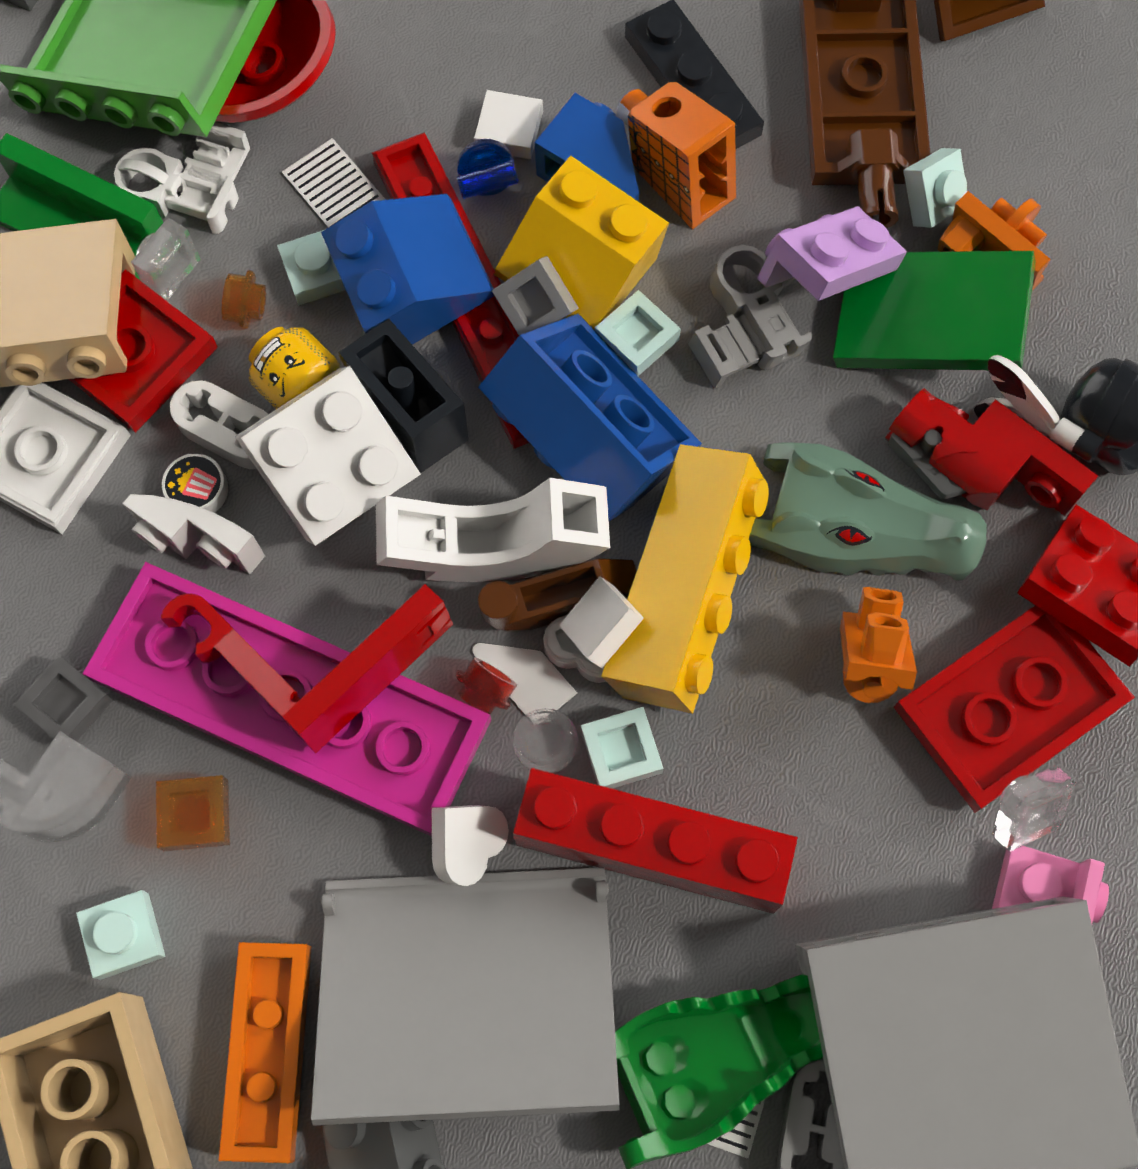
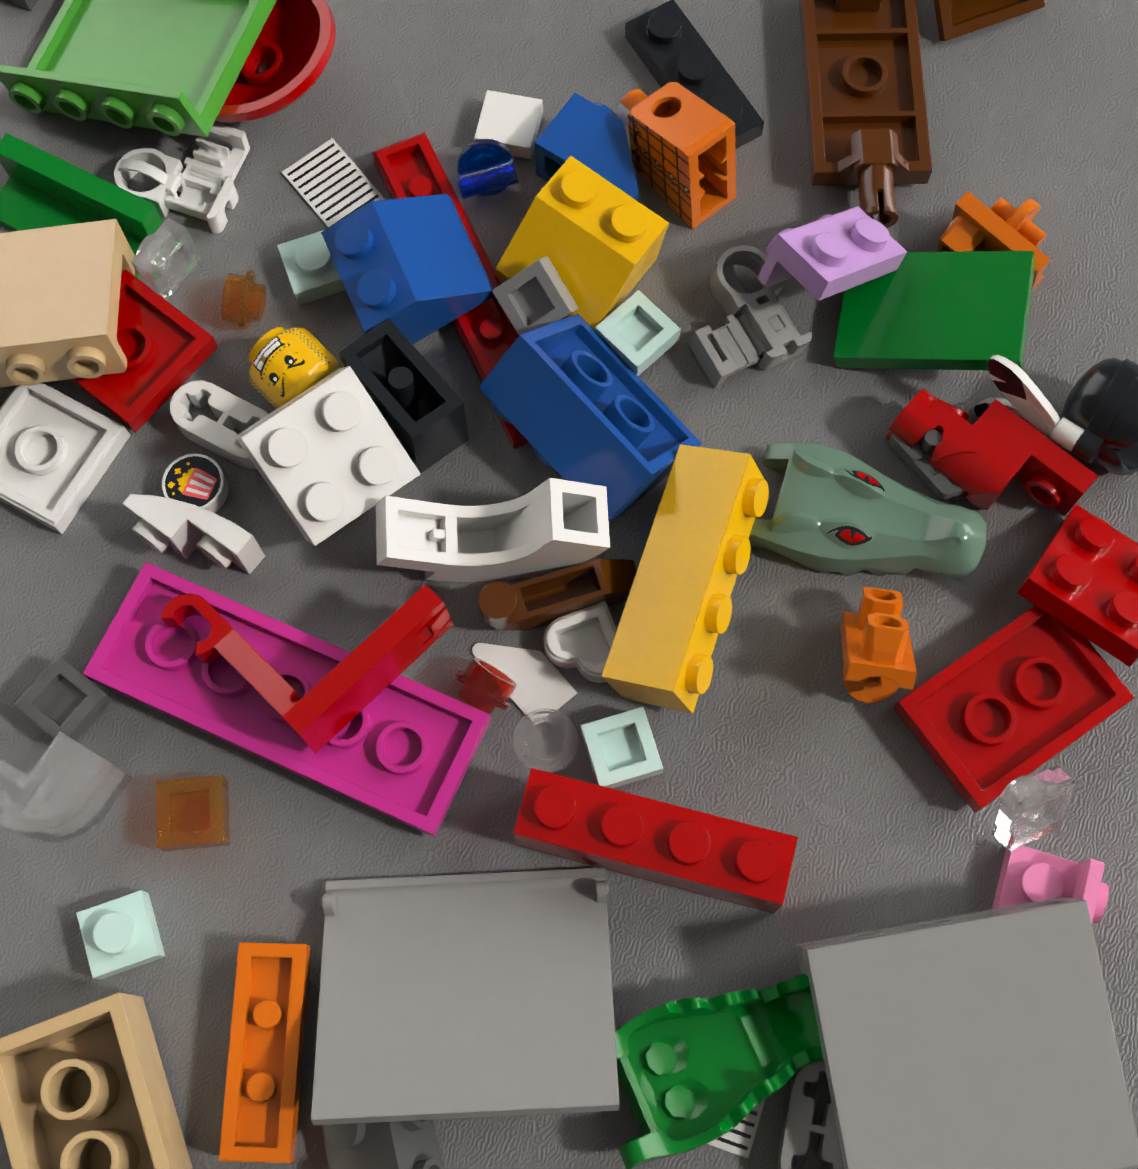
white tile [432,805,509,886] -> none
white tile [559,576,644,668] -> none
light aqua plate [903,148,967,228] -> none

